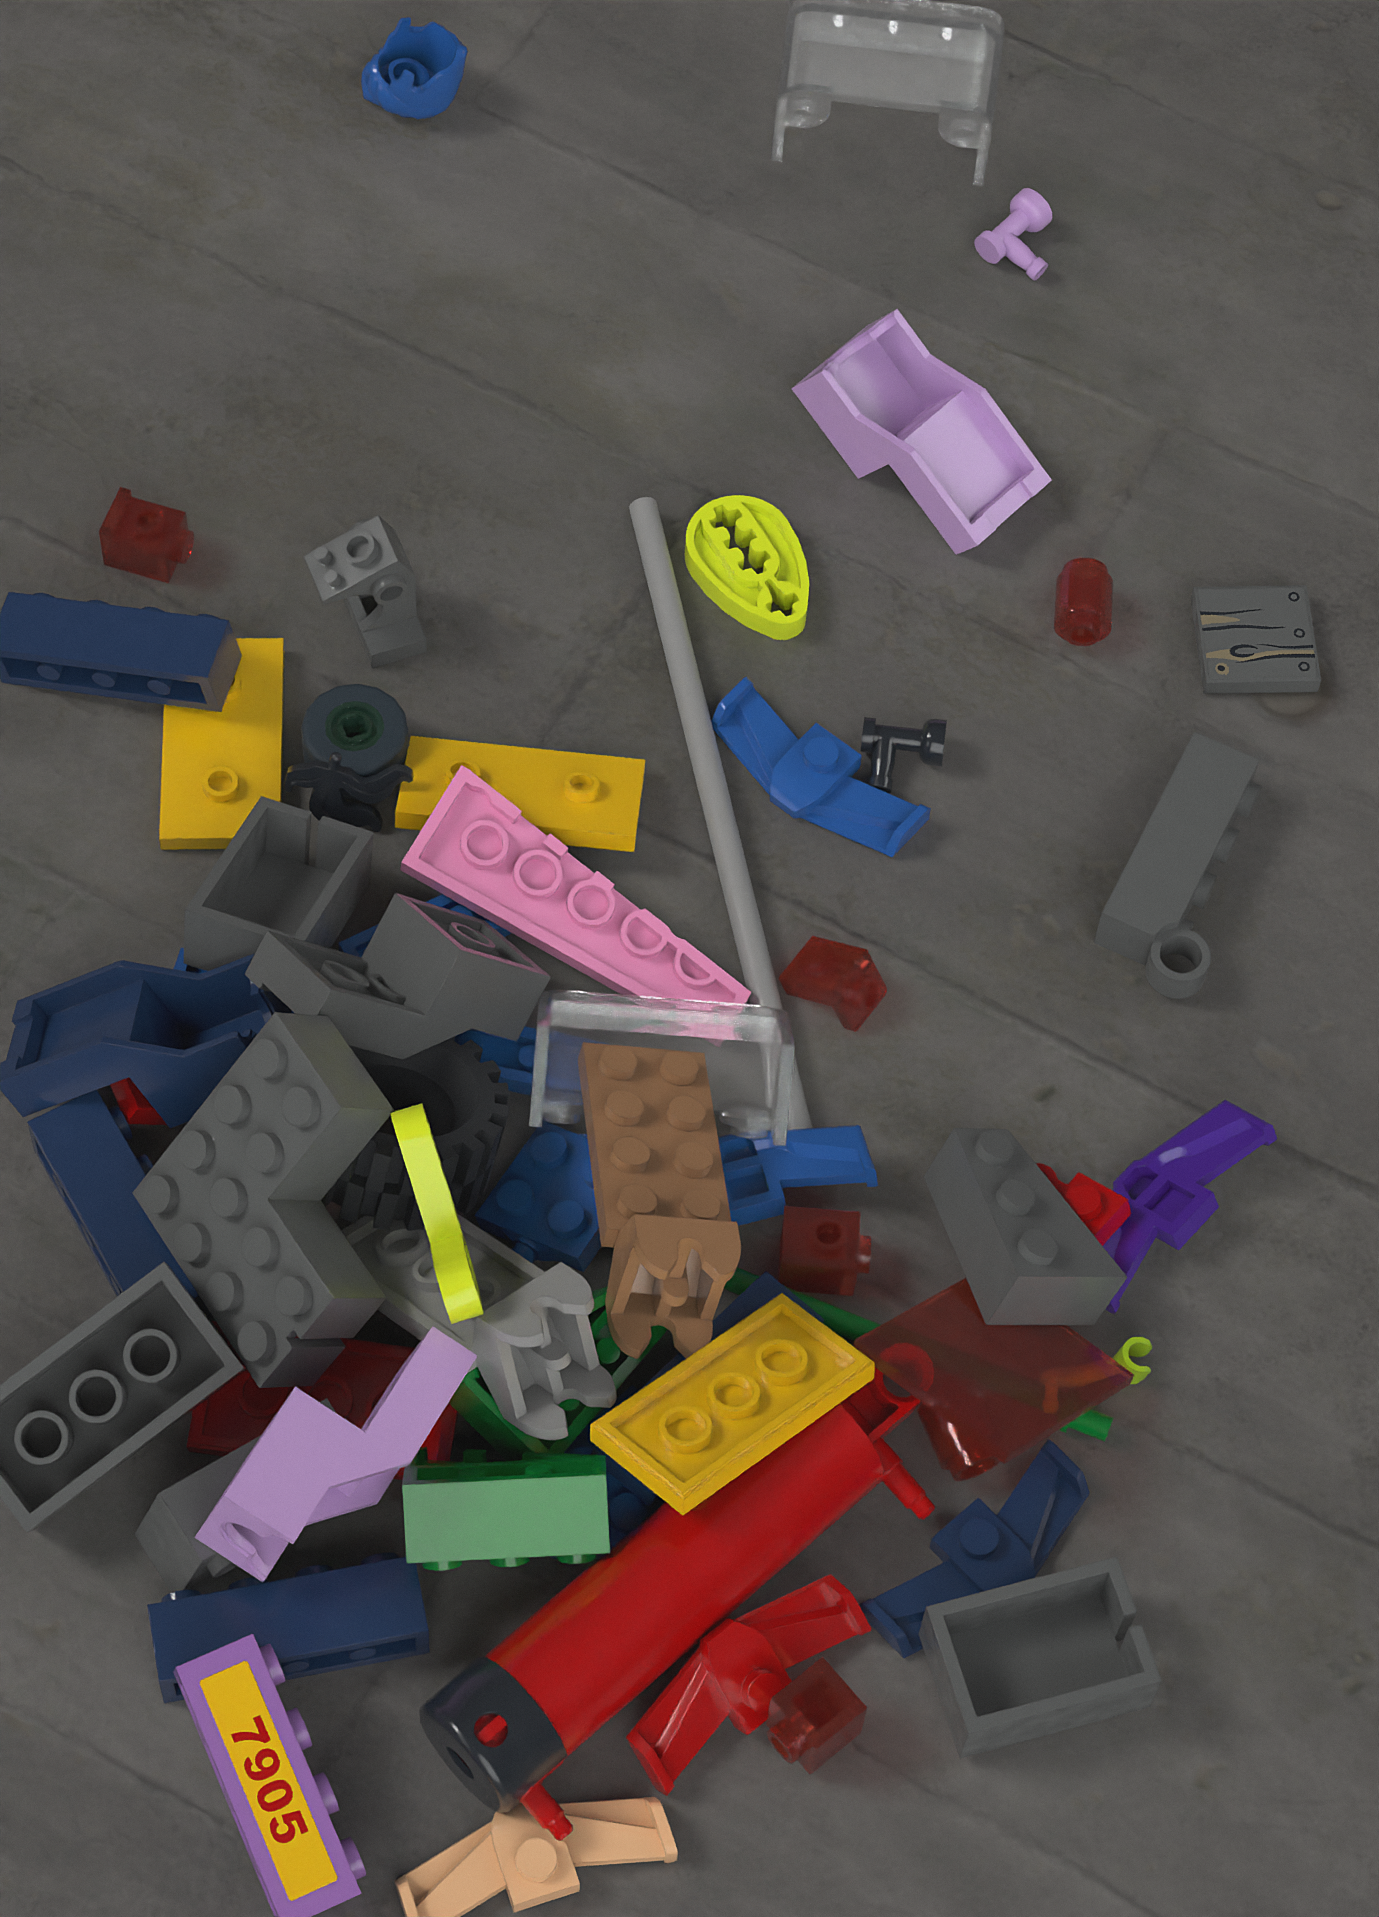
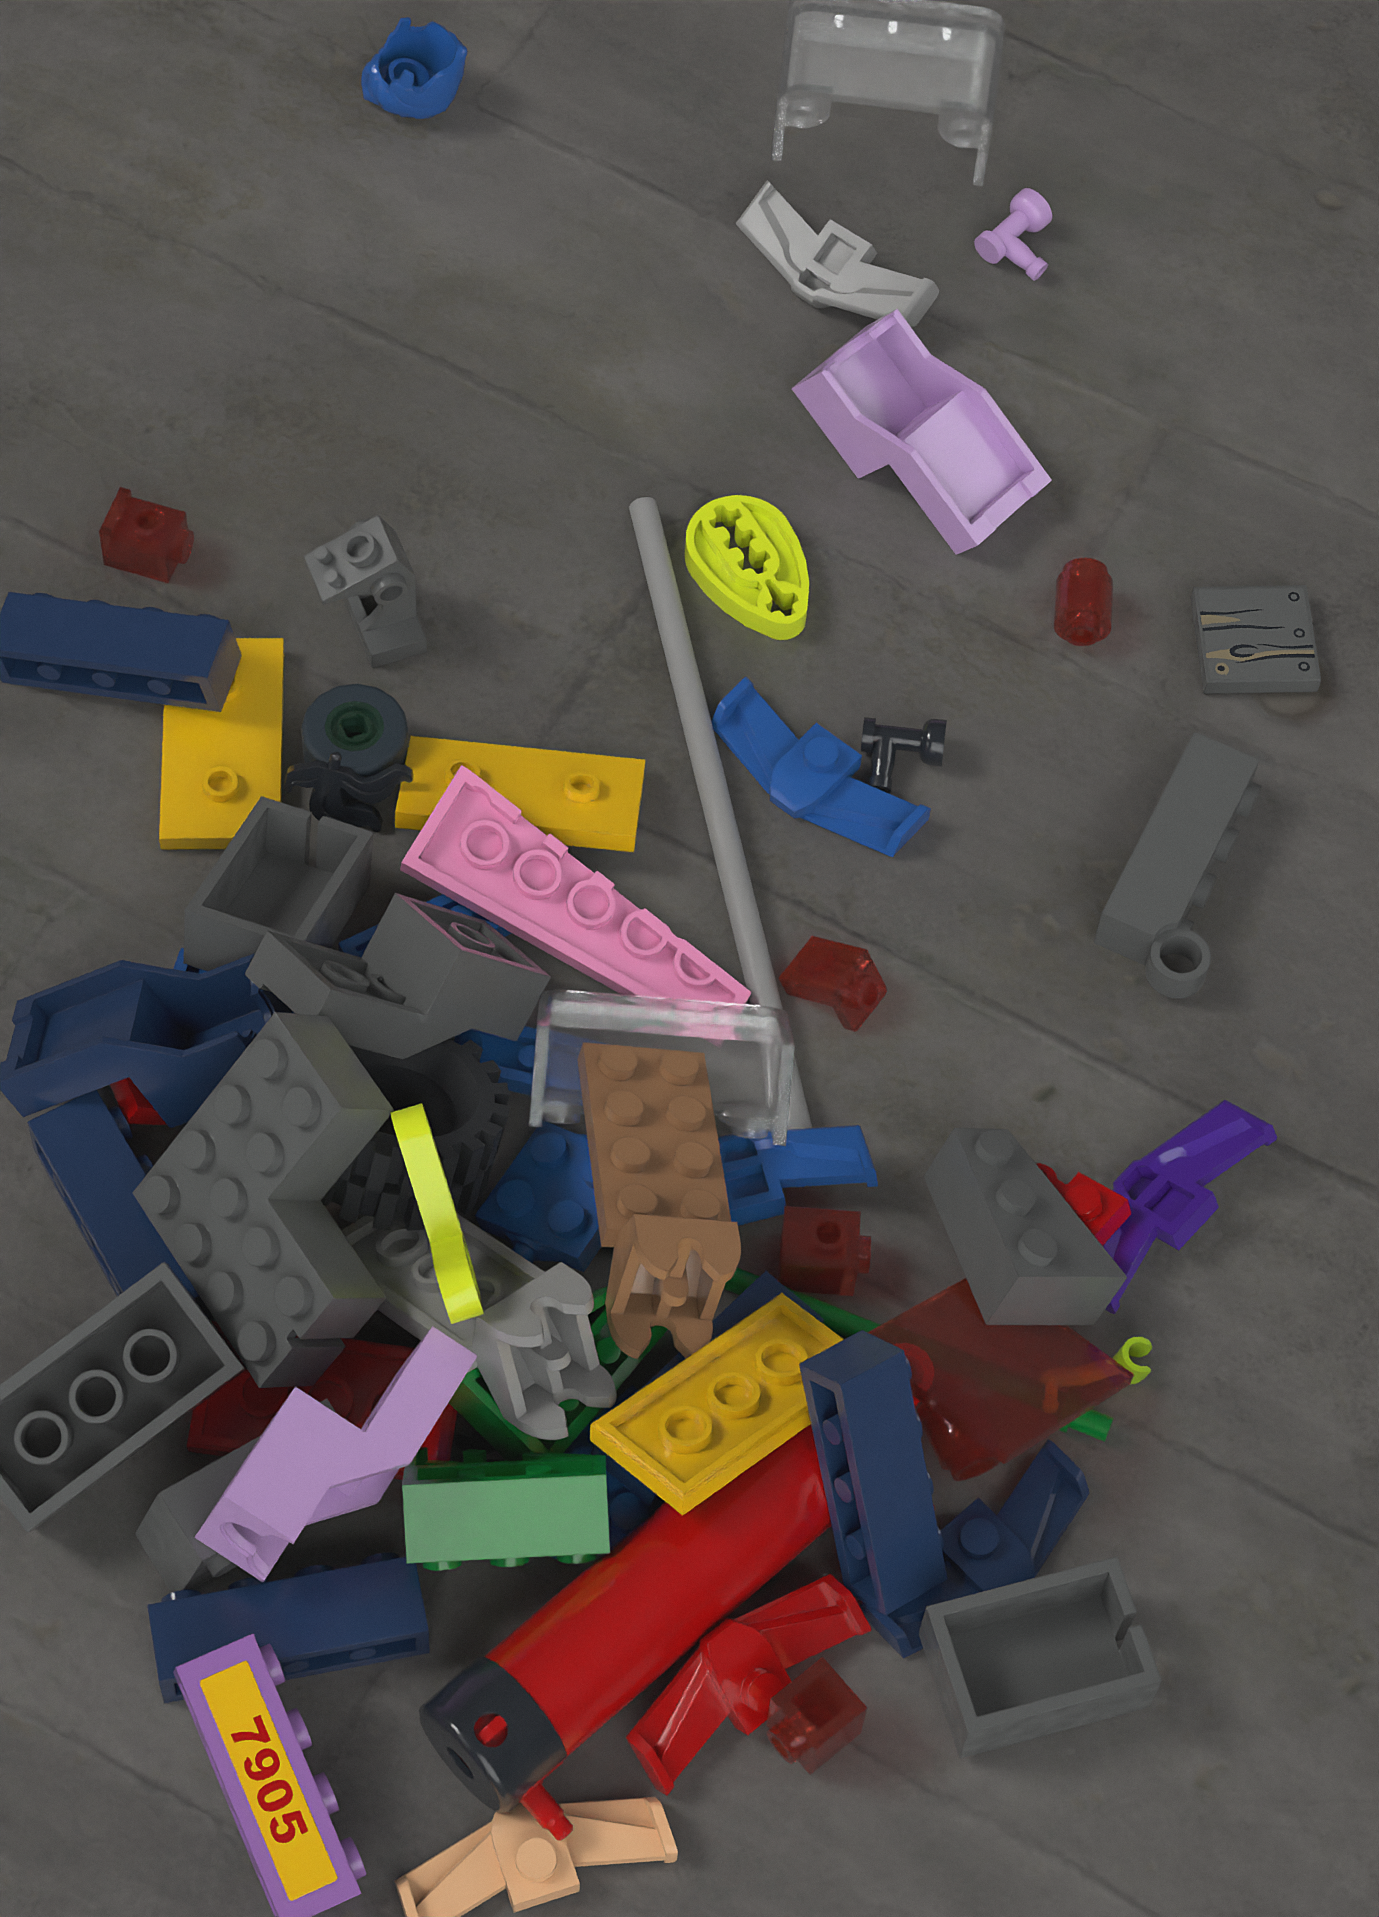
none -> light grey plate [736,180,939,327]
none -> dark blue brick [799,1330,948,1615]

